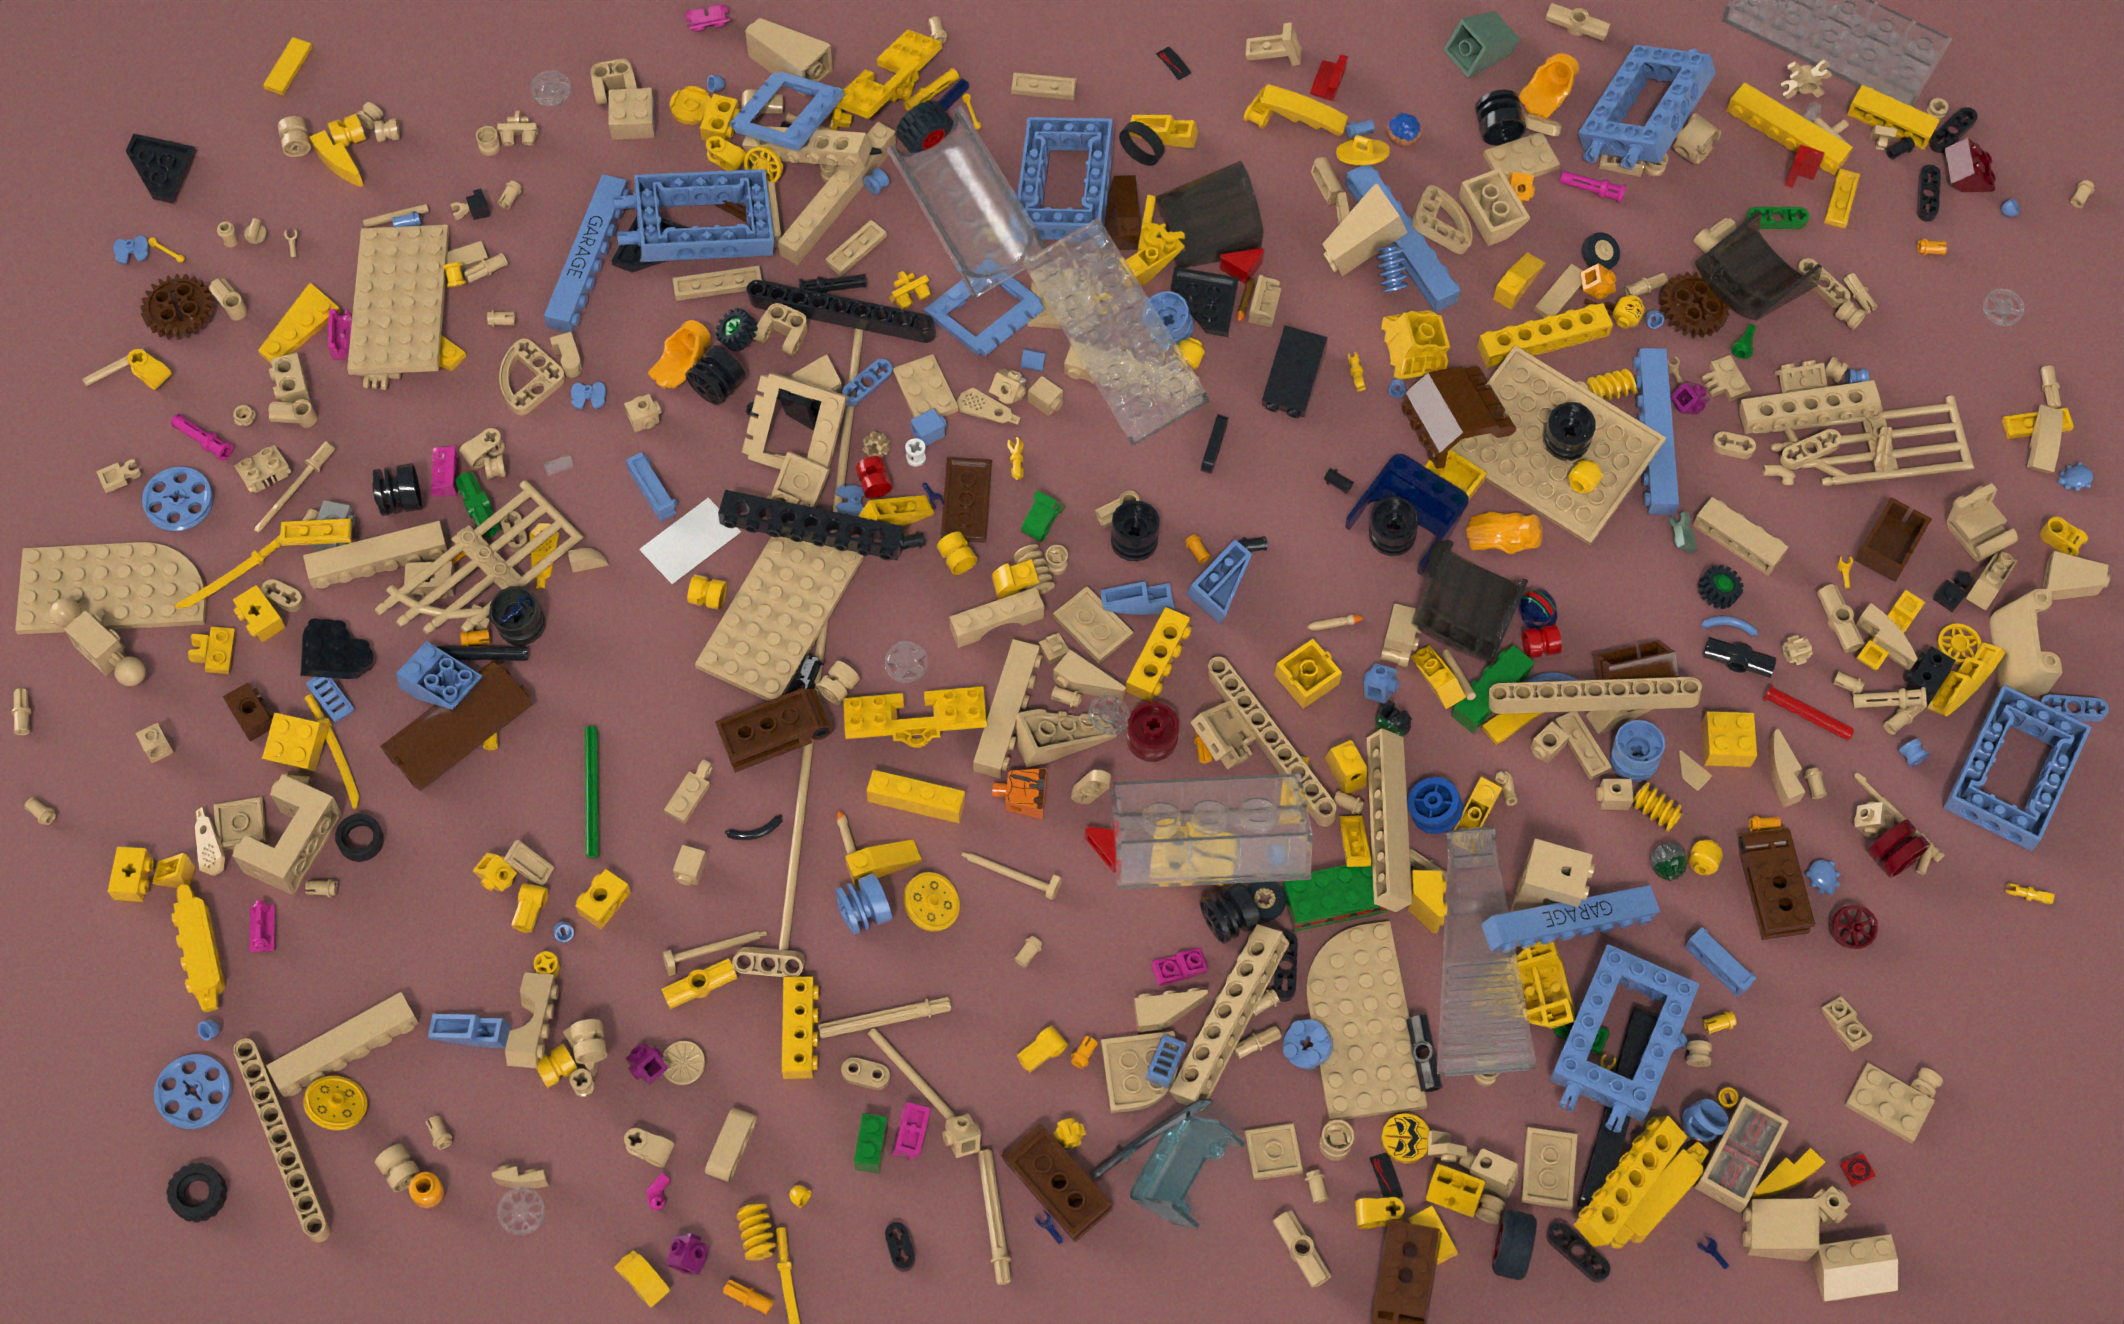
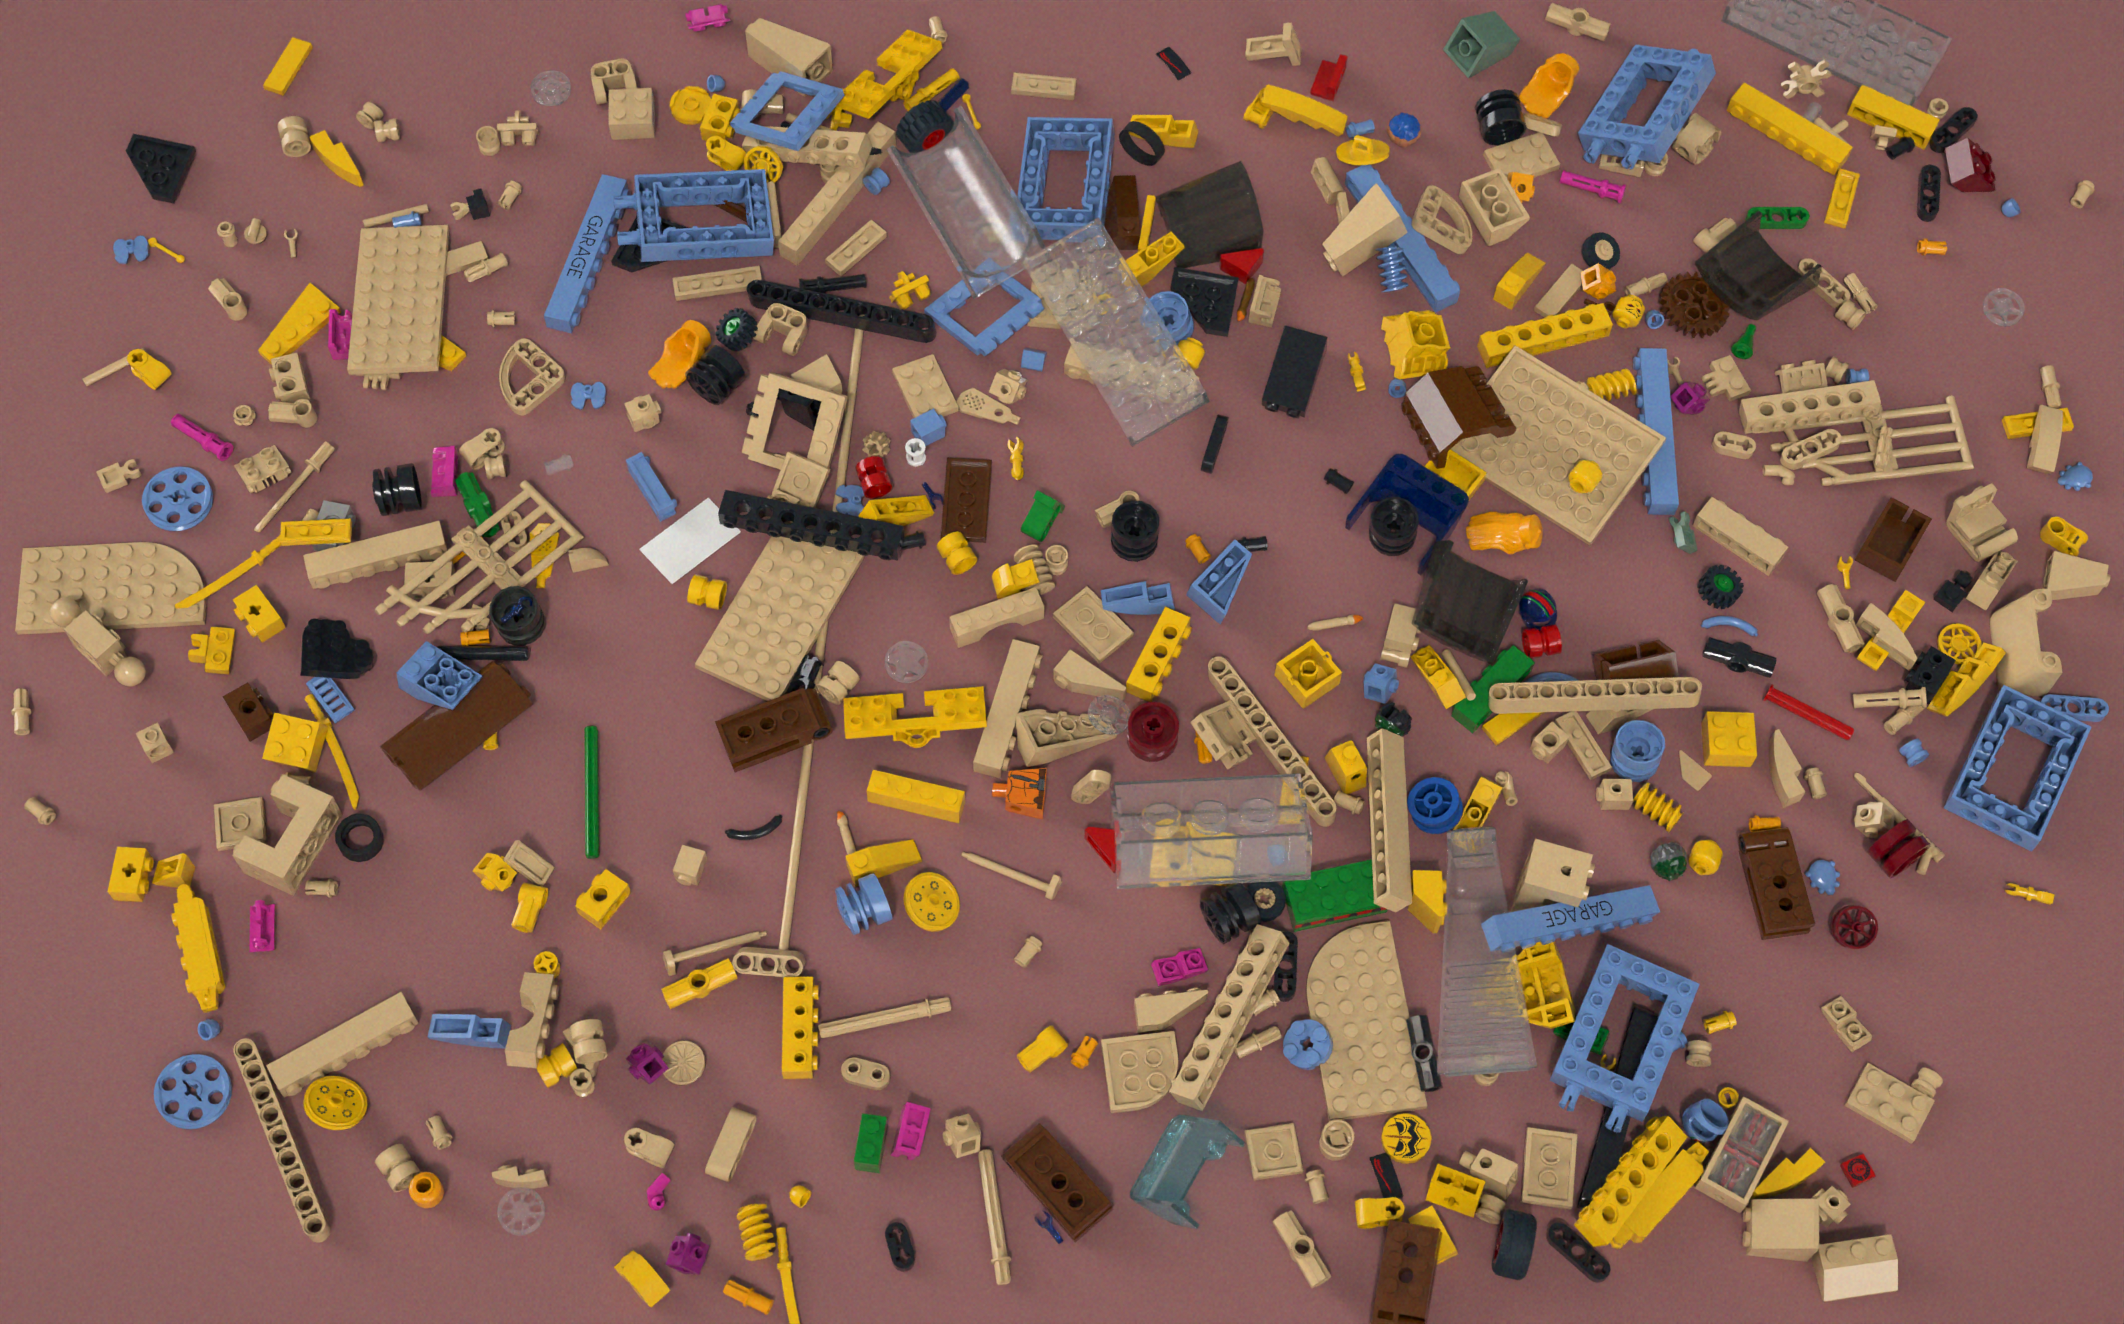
reddish brown gear [140,274,215,340] -> none
black tyre [166,1163,227,1223] -> none
tan piece [195,807,225,876] -> none
tan beam [261,579,304,612] -> none
yellow wheel [327,113,366,147] -> none
yellow bush [442,262,466,288] -> none
tan leg [550,332,582,378] -> none
medium blue hinge [553,921,574,942] -> none
tan plate [664,759,713,824] -> none
medium blue beam [841,359,893,407] -> none
tan piece [868,1028,957,1120] -> none
tan brick [1028,376,1063,416] -> none
tan tile [1038,633,1069,665] -> none
tan pin [1051,686,1082,709] -> none
yellow gear [1053,1118,1086,1149] -> none
black sword [1090,1098,1212,1180] -> none
yellow piece [1141,223,1185,250] -> none
medium blue slope [1146,1034,1187,1089] -> none
yellow tile [1339,815,1371,867] -> none
tan axle [1410,849,1451,882] -> none
tan bracket [1428,1130,1467,1162] -> none
black wheel [1544,402,1596,461] -> none
medium blue container [1684,927,1756,998] -> none
clear blue hand [1697,1236,1729,1269] -> none
tan gear [1782,635,1813,665] -> none
red panel [1784,144,1825,188] -> none
tan pin [1833,671,1865,694] -> none

